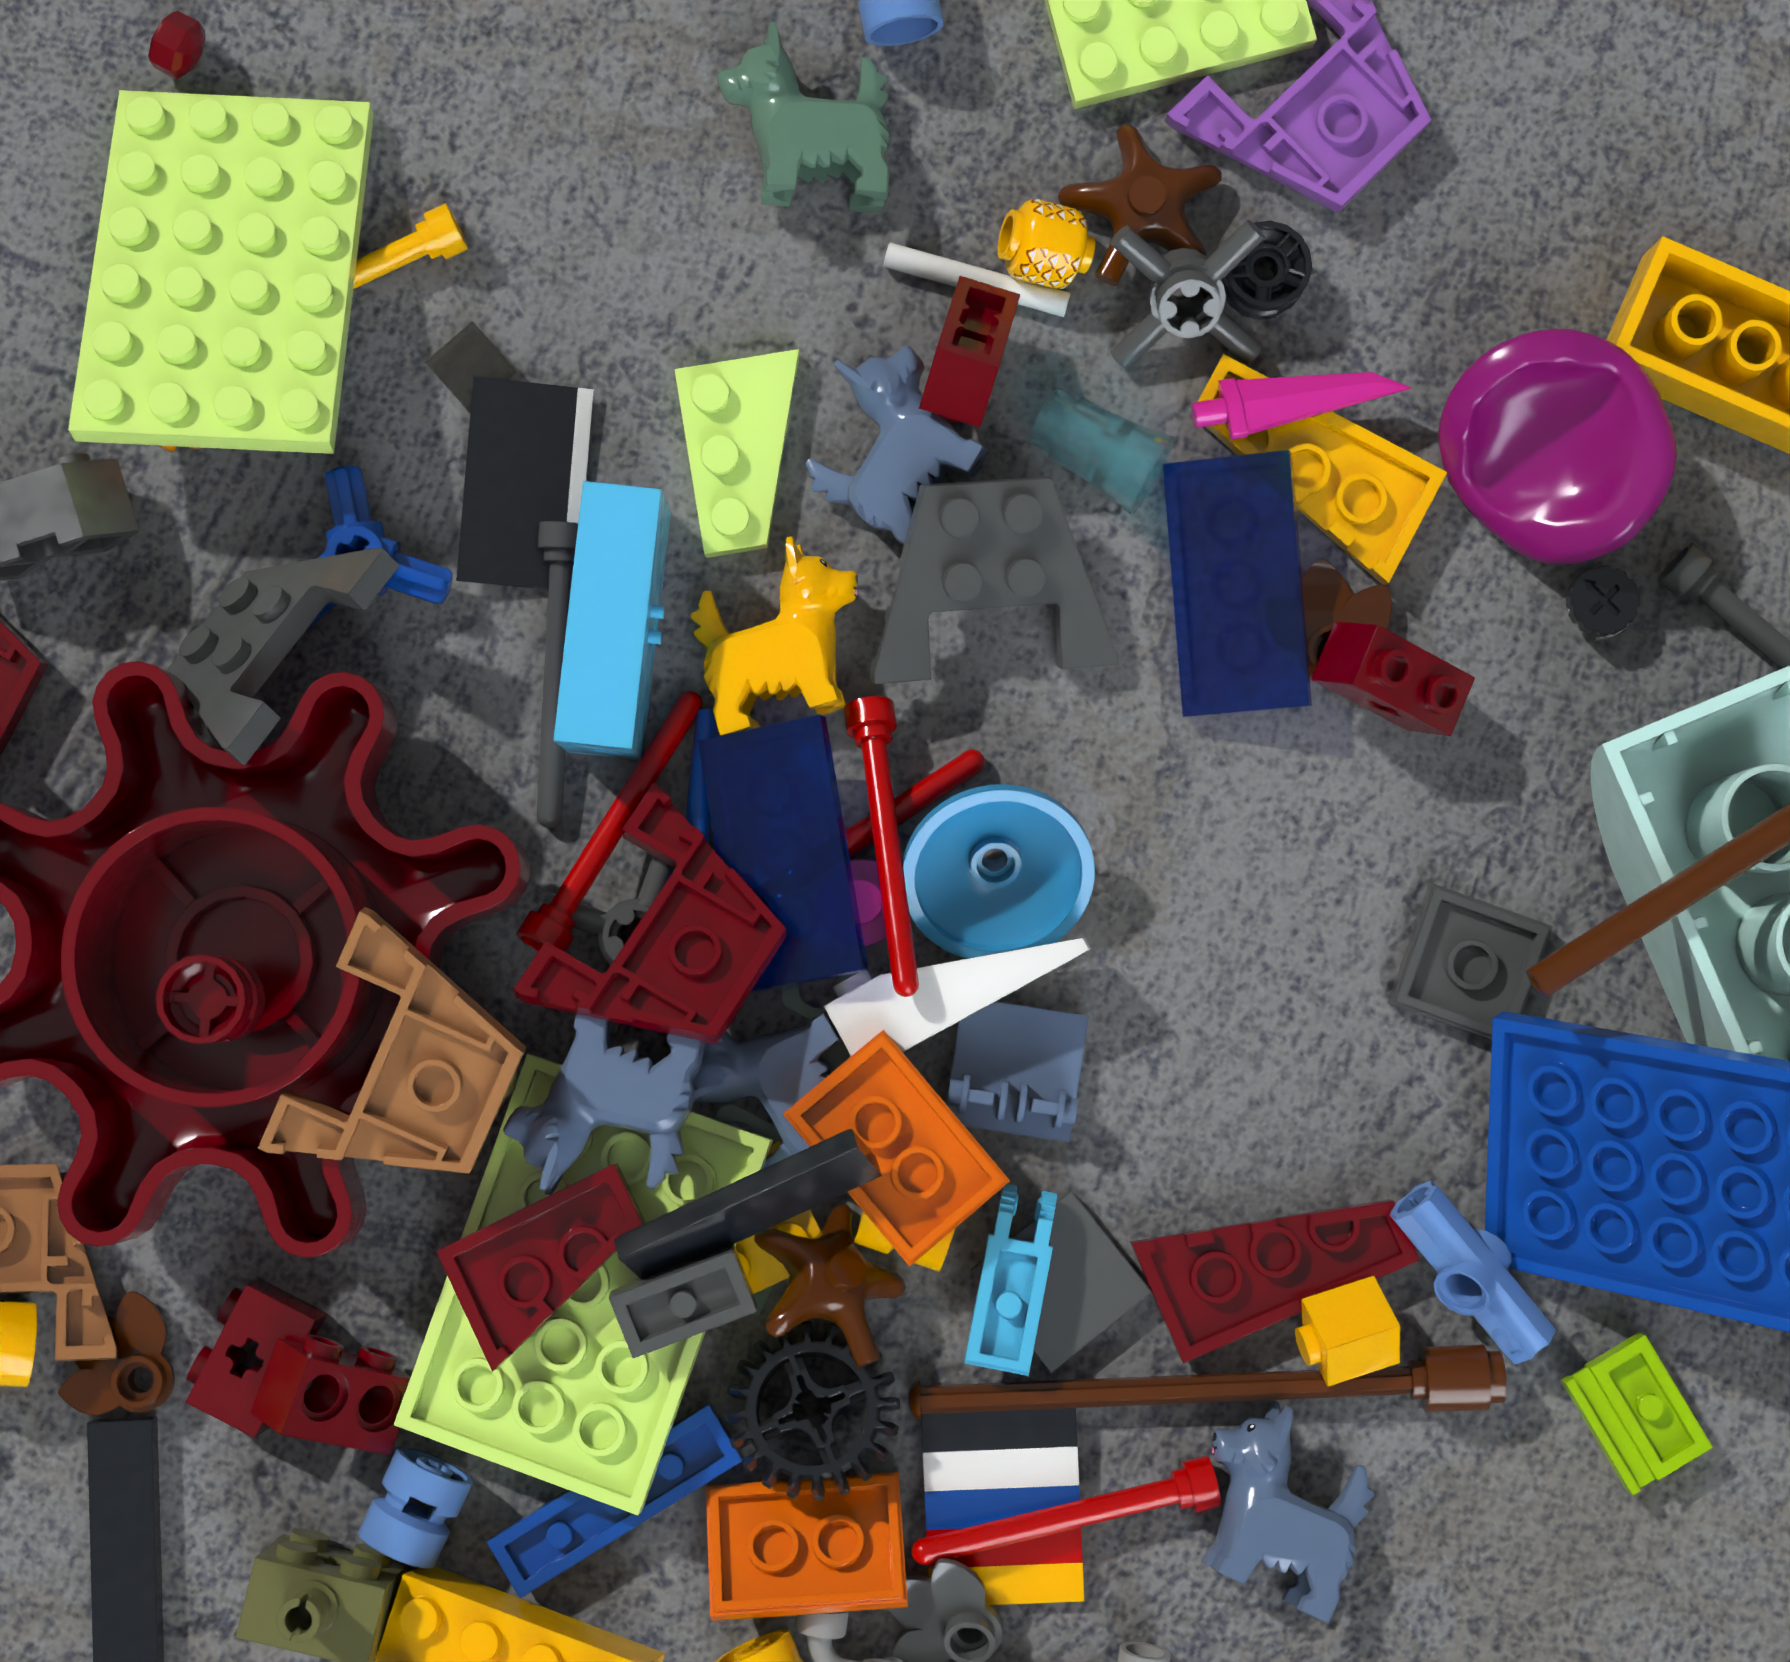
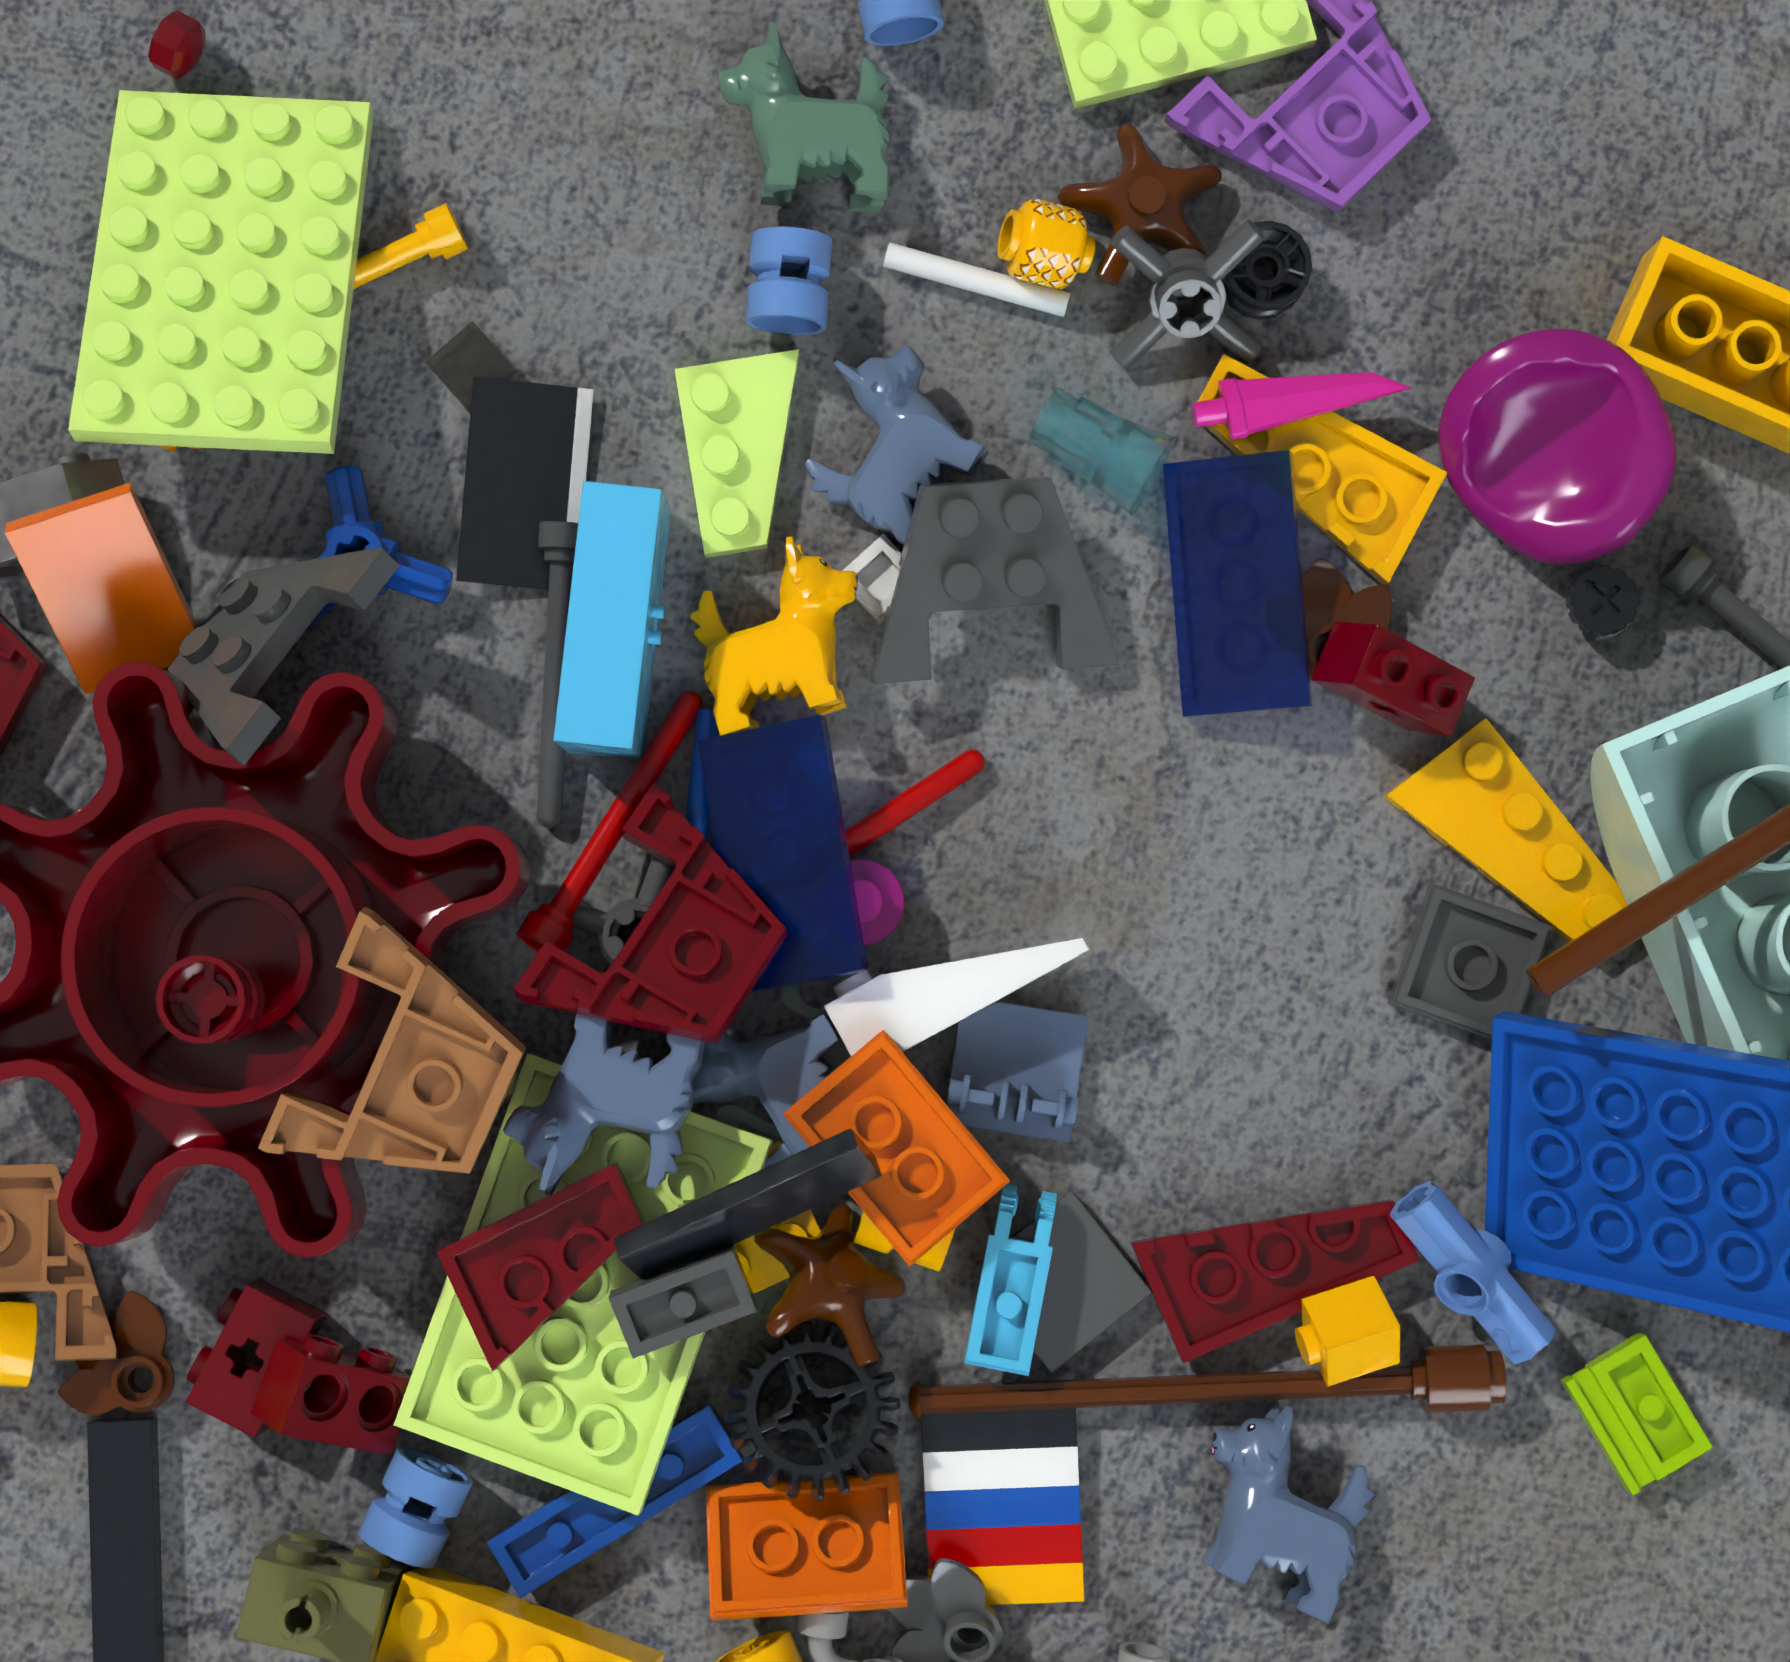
red piece [844,696,919,997] -> none
dark azure dish [902,784,1095,959] -> none
red piece [912,1456,1221,1565] -> none
dark red brick [919,276,1020,427] -> none
none -> orange tile [5,482,198,694]
none -> medium blue wheel [746,226,832,335]
none -> white tile [842,534,902,625]
none -> yellow wing [1383,718,1627,942]

